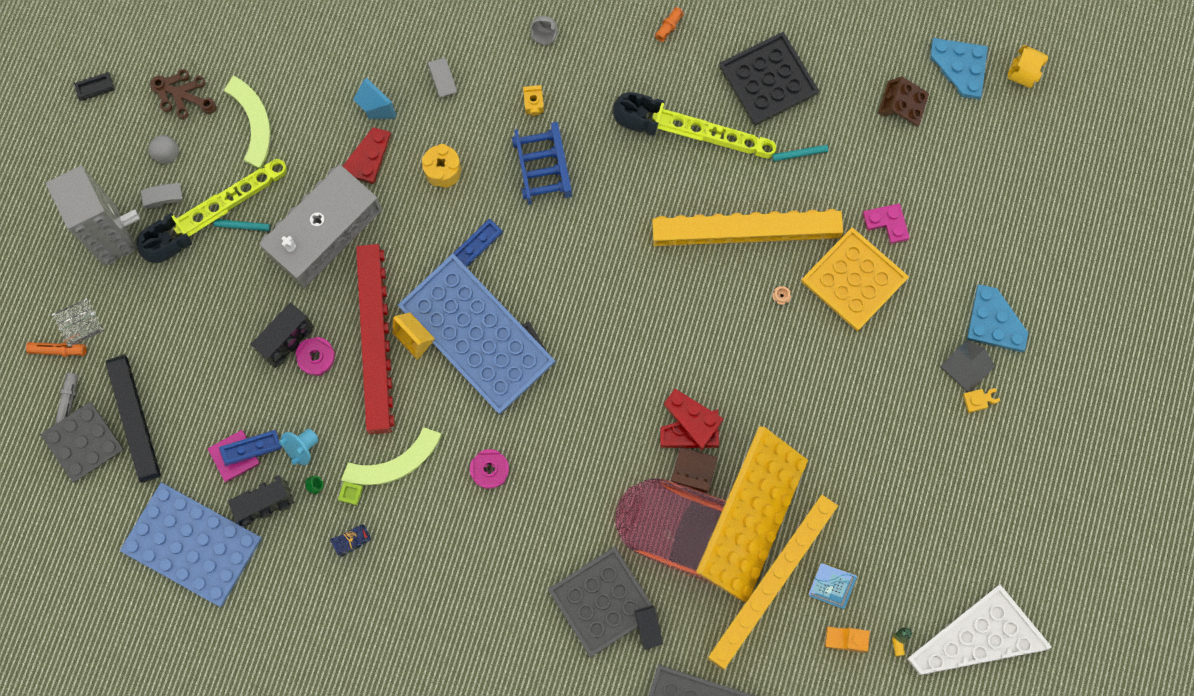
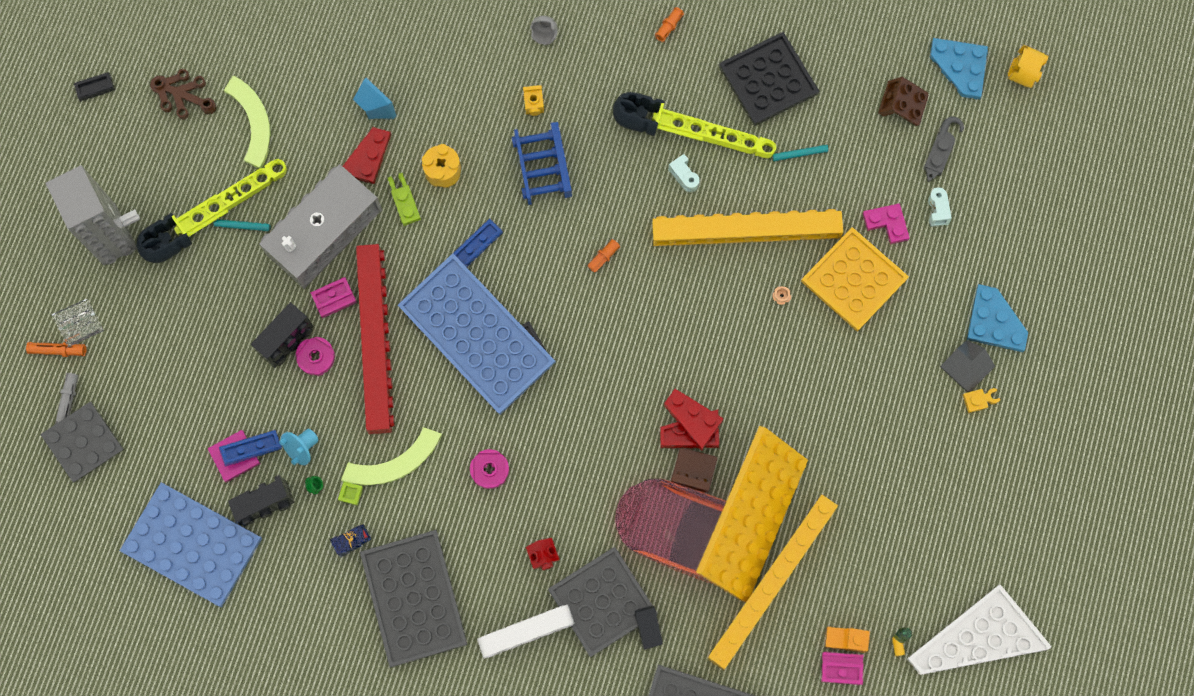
black beam [106,354,161,483] -> none
light grey slope [140,183,182,208] -> none
light grey hair [148,135,179,165] -> none
yellow slope [392,312,435,360] -> none
light grey slope [427,58,457,97] -> none
piece [807,561,858,610] -> none
none -> dark pink plate [310,277,357,318]
none -> dark grey plate [360,530,468,668]
none -> lime hinge [388,173,421,226]
none -> white beam [477,605,575,659]
none -> red brick [526,538,560,571]
none -> orange axle [588,239,620,273]
none -> light aqua leg [668,154,699,192]
none -> dark pink plate [821,652,864,685]
none -> dark grey plate [923,116,964,182]
none -> light aqua leg [928,188,952,227]

